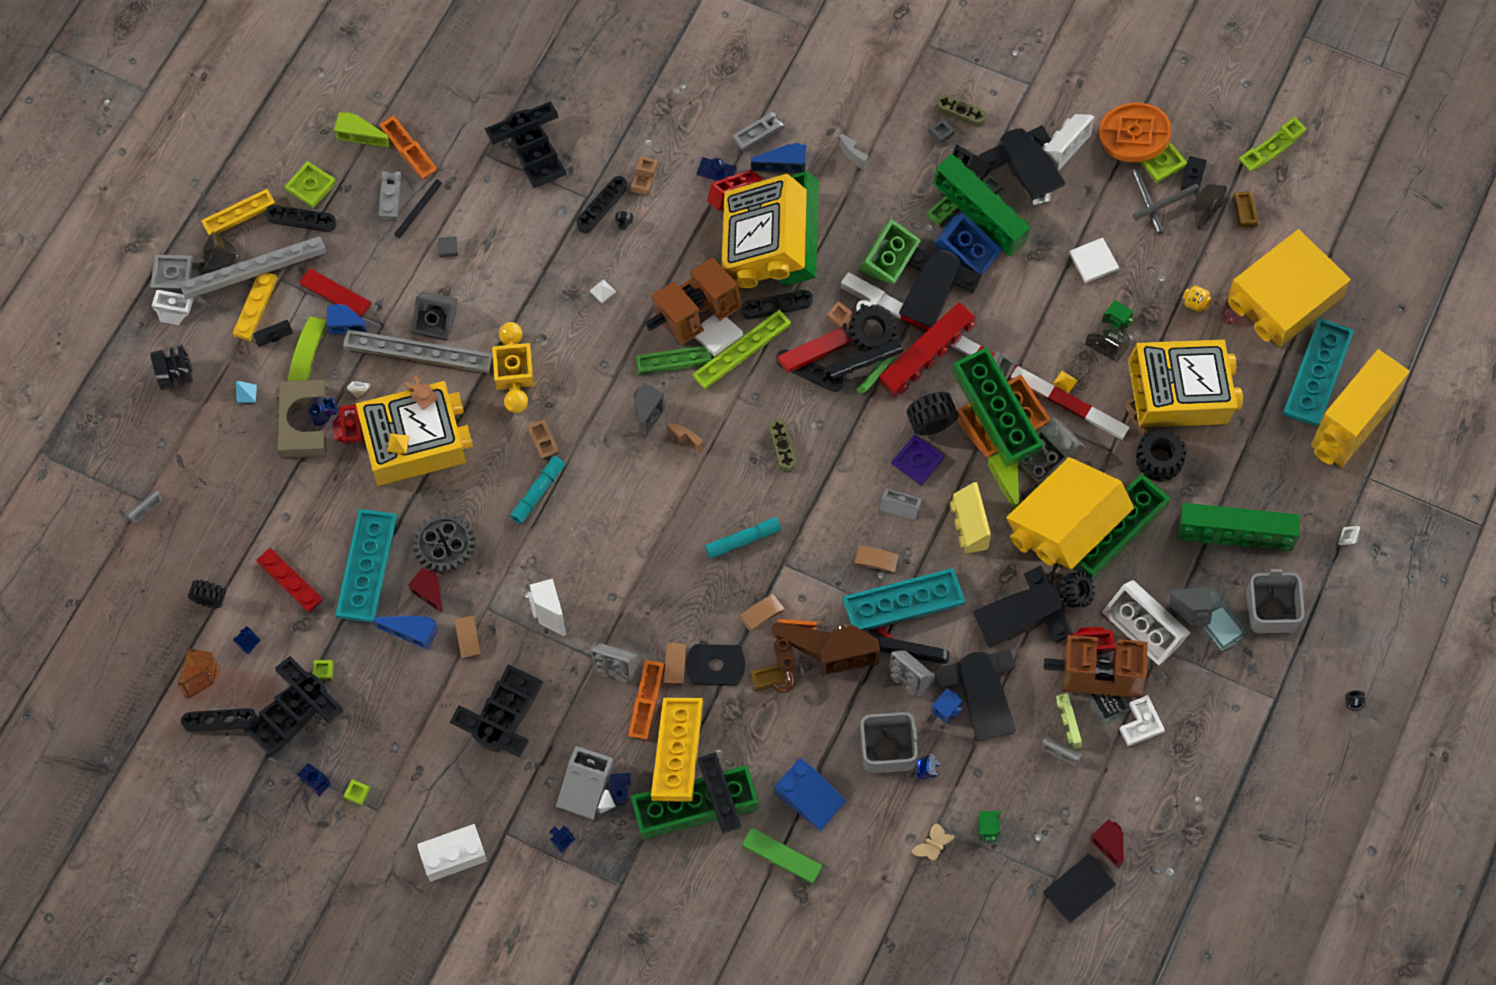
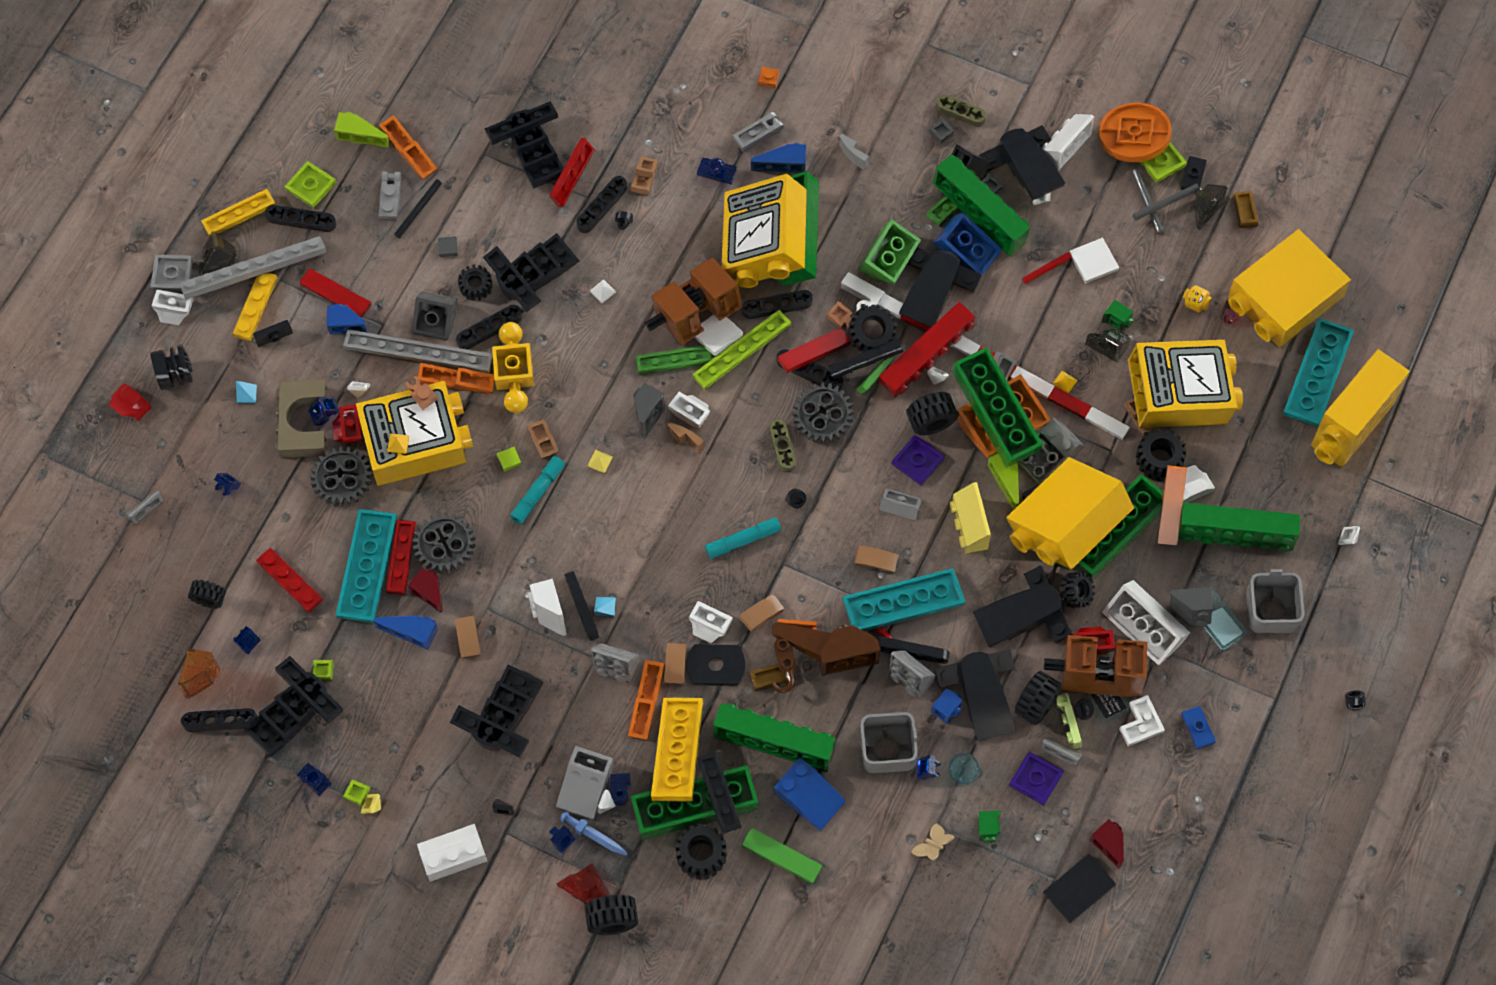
lime slope [288,316,327,381] -> none
red slope [707,169,763,211] -> none
lime slope [1239,116,1307,172] -> none
none -> red slope [108,383,152,421]
none -> clear blue tile [214,473,241,496]
none -> dark grey gear [310,446,373,507]
none -> light yellow slope [361,794,381,814]
none -> red tile [386,520,416,595]
none -> orange slope [417,363,494,393]
none -> black beam [456,305,522,350]
none -> black tyre [458,265,493,301]
none -> black slope [483,233,579,312]
none -> black slope [492,799,514,815]
none -> lime tile [497,447,522,472]
none -> red tile [549,138,595,207]
none -> clear red slope [556,864,610,904]
none -> medium blue sword [560,812,627,855]
none -> black beam [564,571,599,641]
none -> black tyre [584,895,638,935]
none -> light yellow slope [587,450,613,473]
none -> medium azure slope [594,597,616,617]
none -> white slope [668,392,710,428]
none -> black tyre [675,824,727,880]
none -> white slope [689,601,733,643]
none -> green brick [713,703,836,772]
none -> orange plate [758,66,780,89]
none -> black tile [785,488,806,509]
none -> dark grey gear [792,383,854,444]
none -> white slope [927,367,949,385]
none -> clear light blue hair [948,753,980,785]
none -> dark purple tile [1009,751,1064,806]
none -> black tyre [1015,671,1061,726]
none -> red bar [1022,252,1072,285]
none -> black tile [1074,699,1094,720]
none -> orange slope [1157,465,1187,545]
none -> blue plate [1181,706,1216,749]
none -> white slope [1183,465,1215,503]

